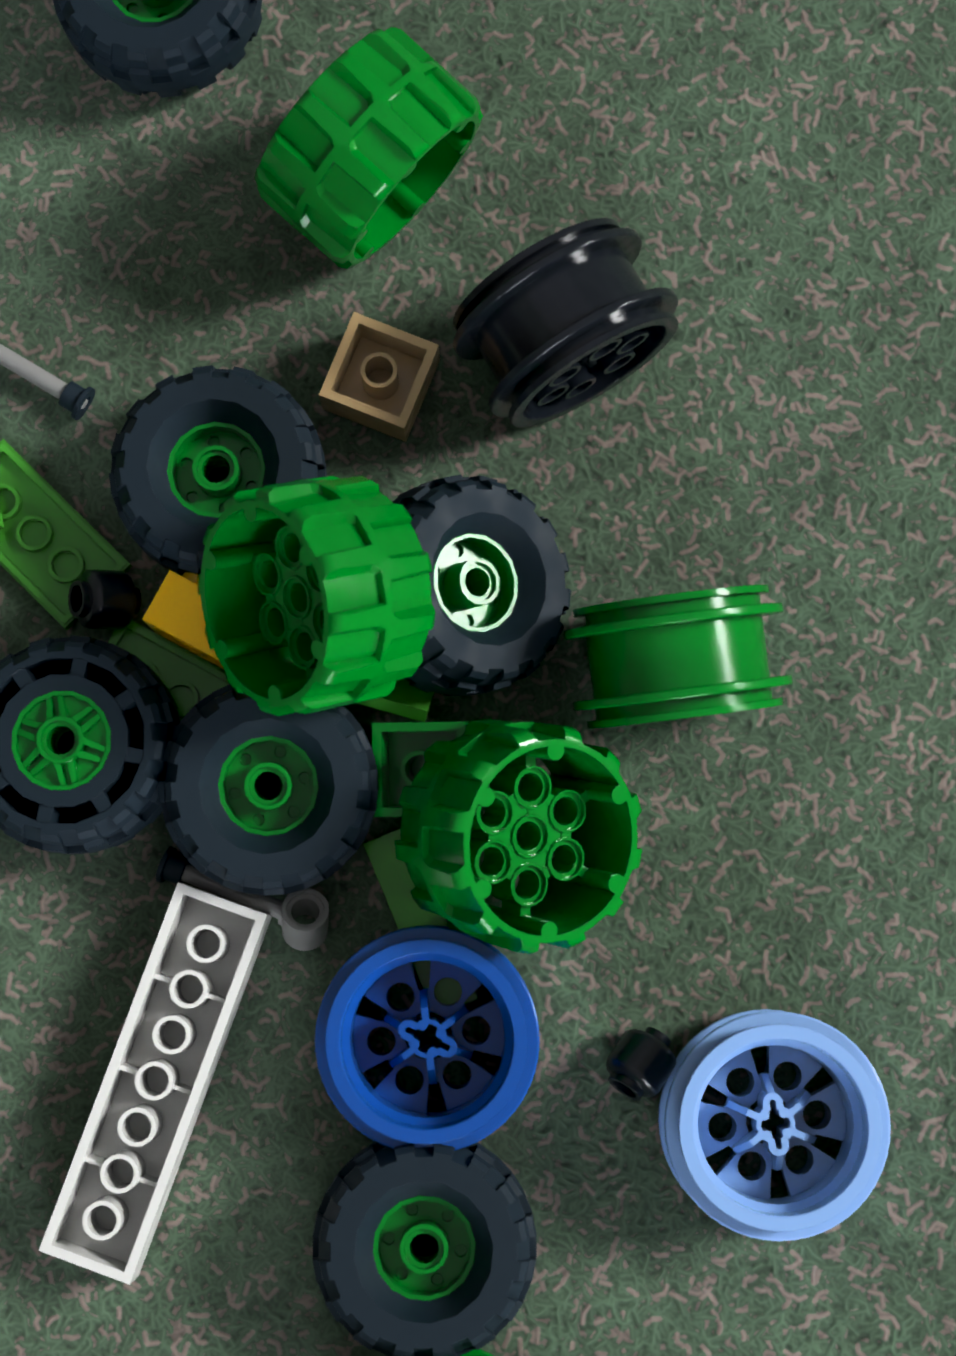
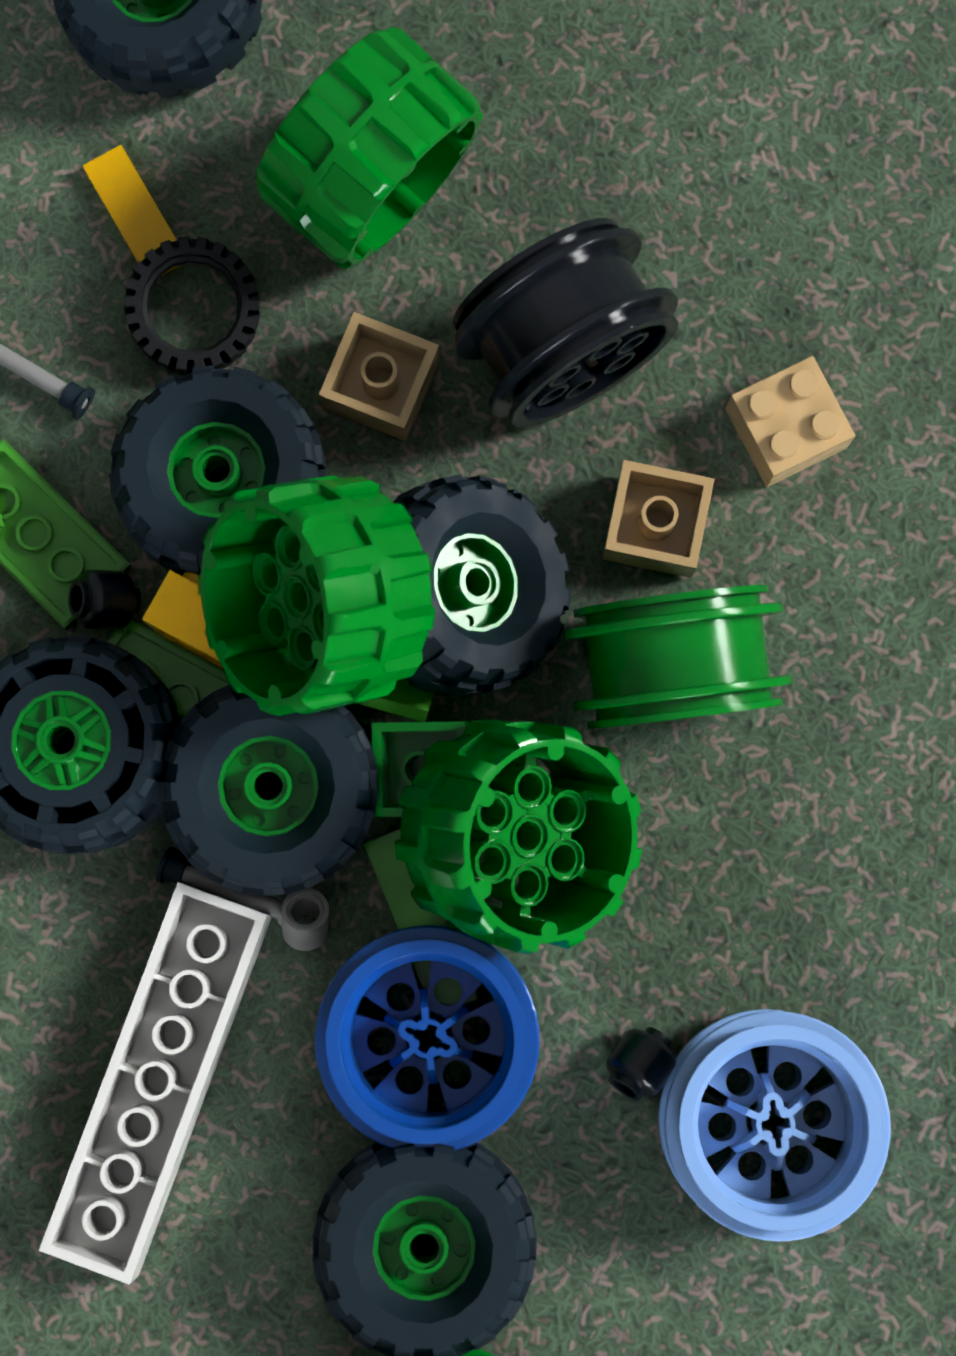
none -> yellow tile [82,145,180,277]
none -> black tyre [124,236,260,374]
none -> tan brick [602,460,715,578]
none -> tan brick [725,356,856,488]

